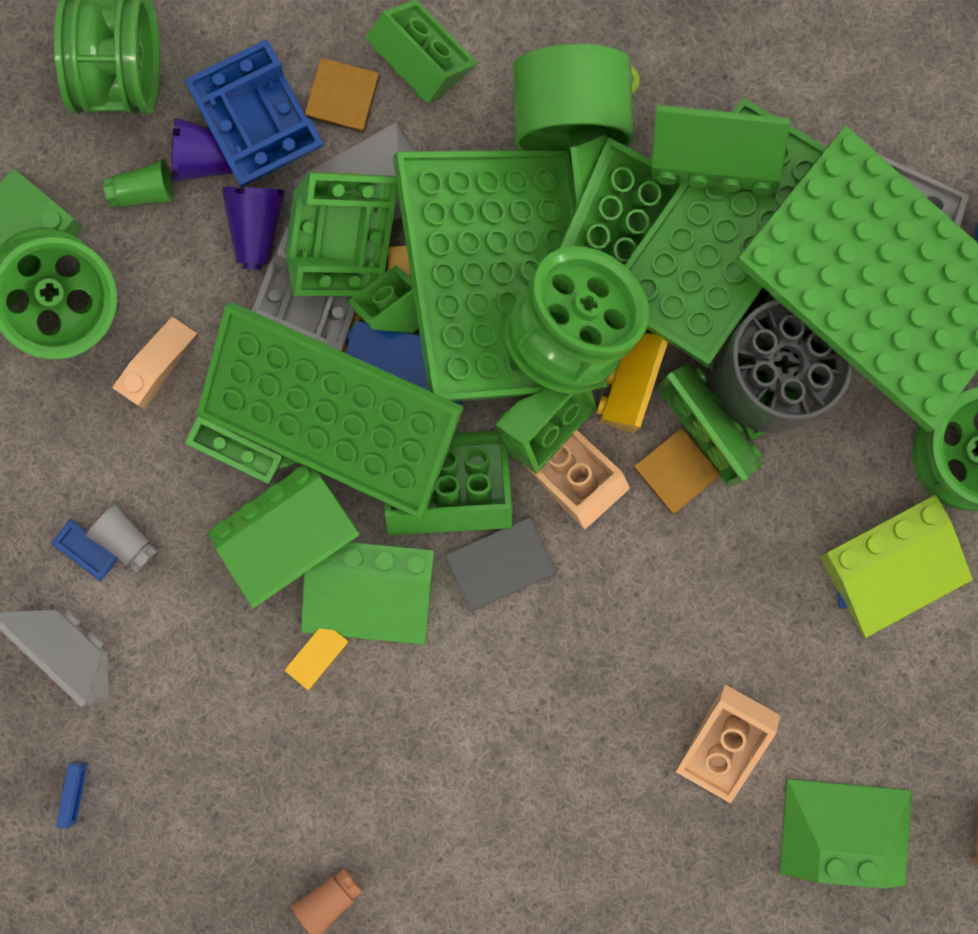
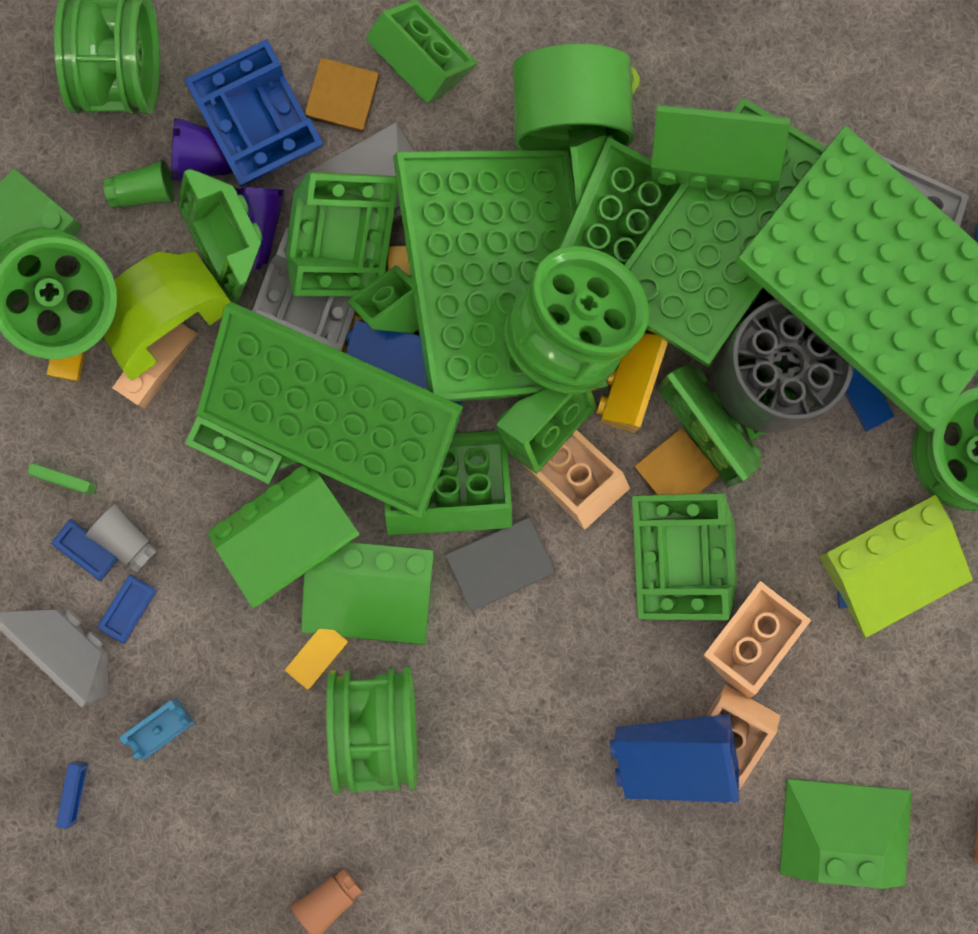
none -> bright green tile [27,463,97,495]
none -> yellow tile [46,352,85,382]
none -> blue tile [97,574,157,644]
none -> lime slope [104,251,231,381]
none -> dark azure hinge [119,698,195,761]
none -> bright green slope [177,169,262,304]
none -> bright green wheel [327,666,418,795]
none -> blue slope [610,714,740,803]
none -> bright green slope [632,493,737,620]
none -> light nougat slope [703,581,811,698]
none -> blue tile [844,368,895,432]

